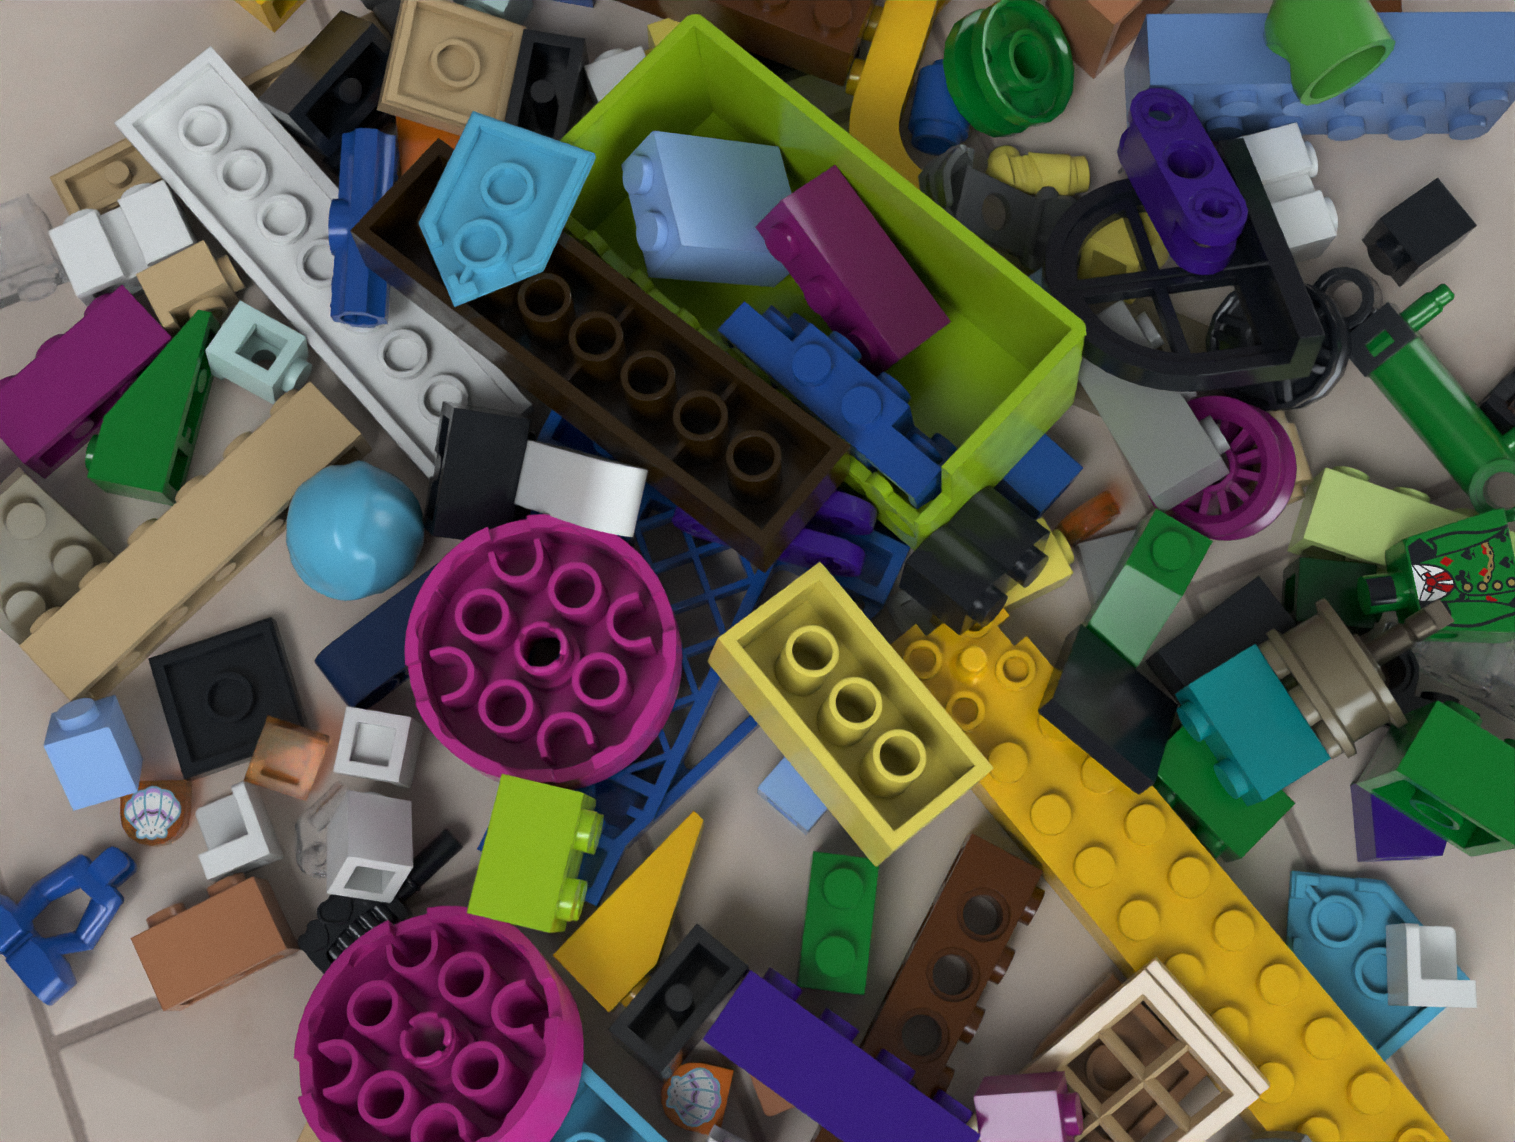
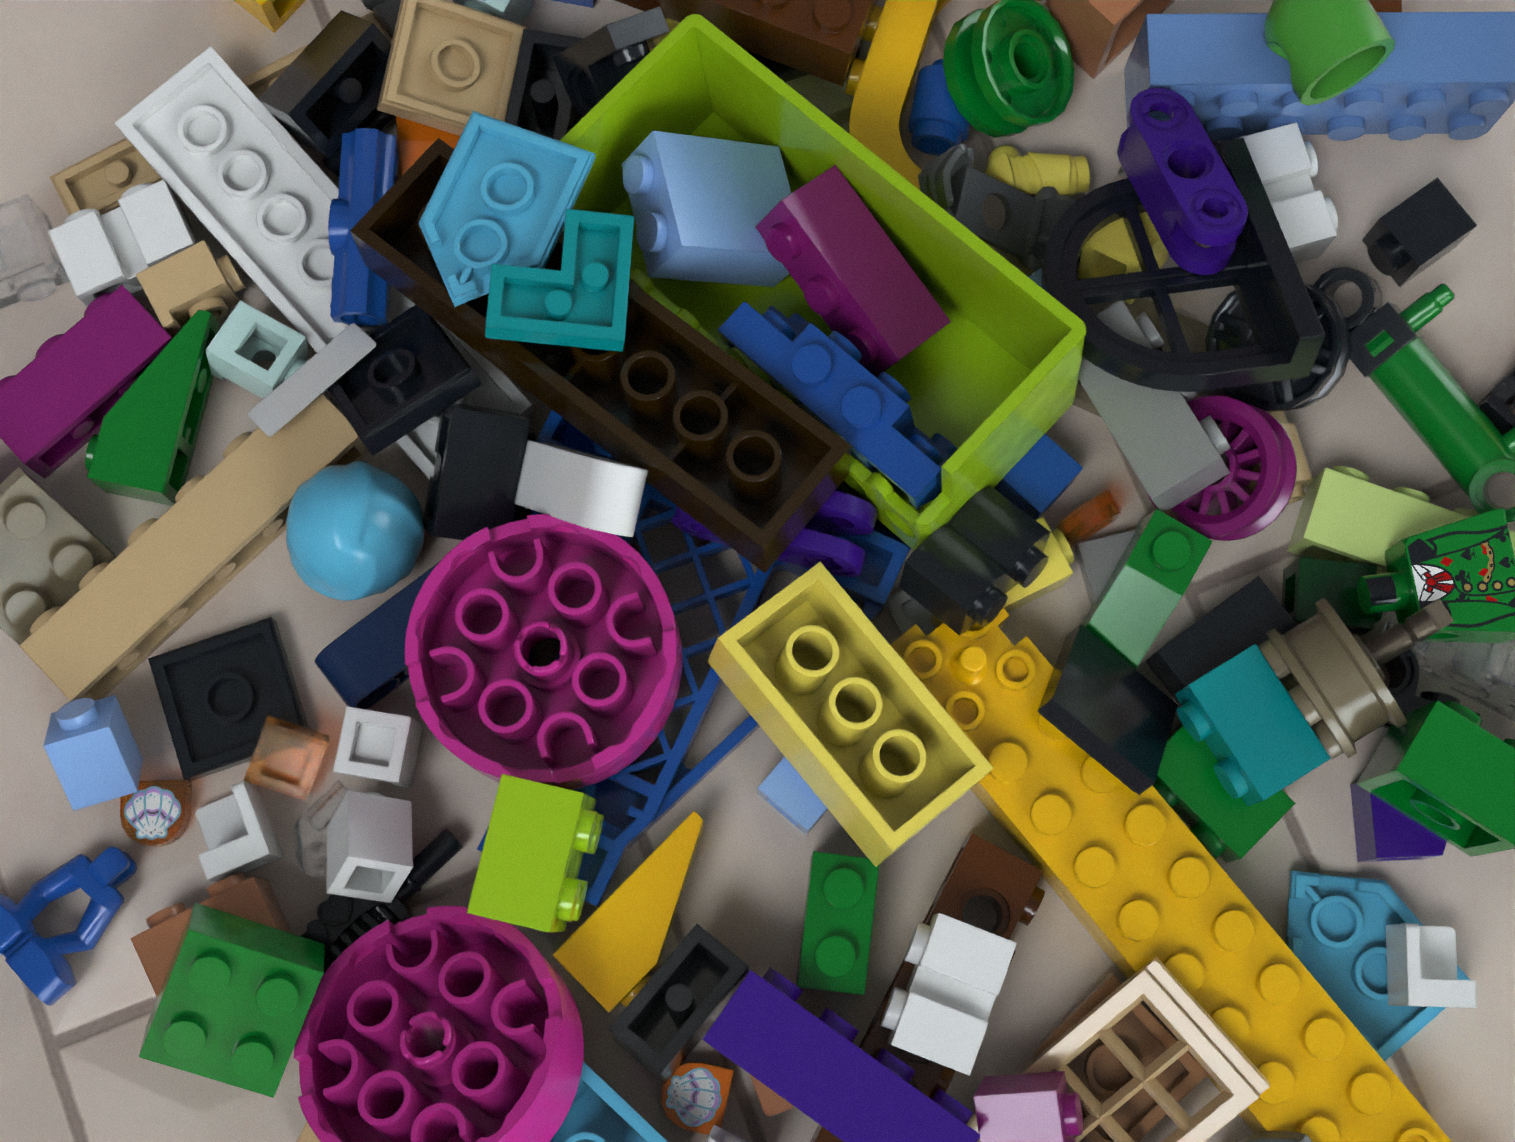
none -> green brick [139,902,325,1098]
none -> white sticker [248,323,377,437]
none -> black tile [327,305,482,457]
none -> teal plate [485,209,634,352]
none -> black plate [553,6,669,118]
none -> white brick [881,913,1017,1076]

